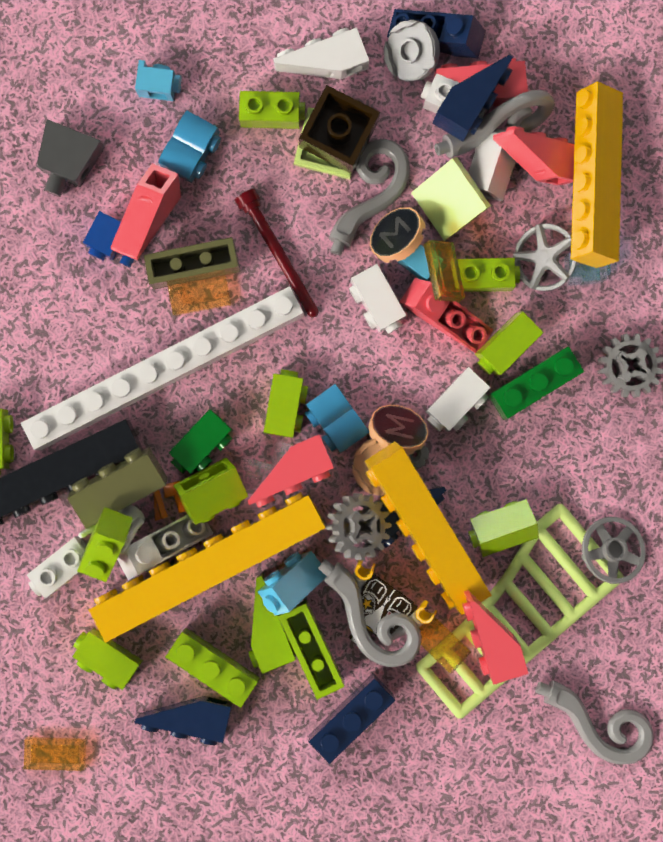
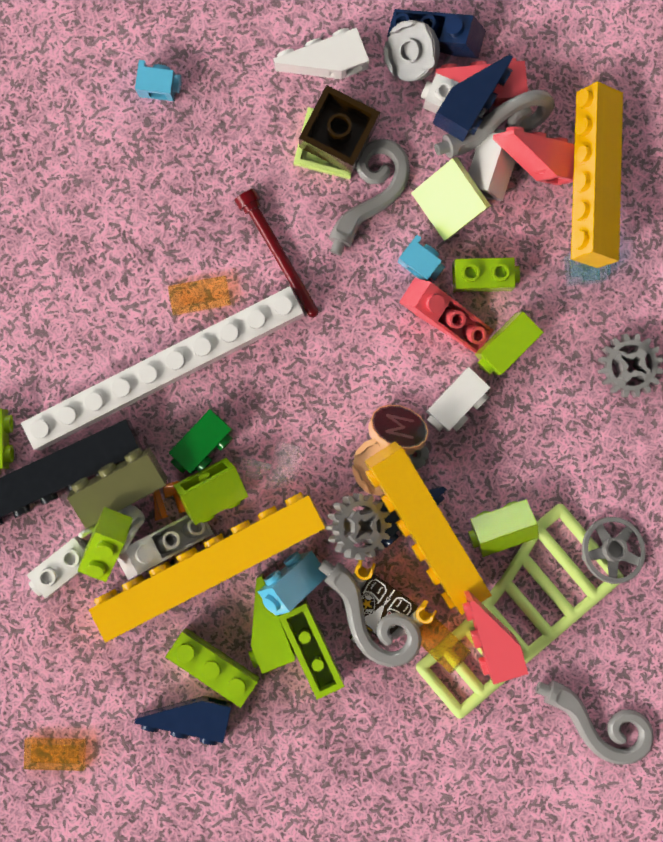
dark grey torso [37,119,105,197] -> none
lime brick [72,628,143,690] -> none
blue brick [83,211,135,268] -> none
coral slope [111,163,181,260] -> none
olive brick [143,237,241,290] -> none
dark azure brick [158,111,221,183] -> none
lime brick [239,91,306,129] -> none
coral slope [248,434,334,508] -> none
lime brick [263,369,308,438] -> none
dark azure brick [304,384,369,453] -> none
dark blue brick [308,673,396,764] -> none
white brick [349,264,407,334] -> none
tile [370,207,425,263] -> none
clear yellow tile [424,240,465,302] -> none
green brick [488,346,585,420] -> none
light grey wheel [513,224,577,291] -> none

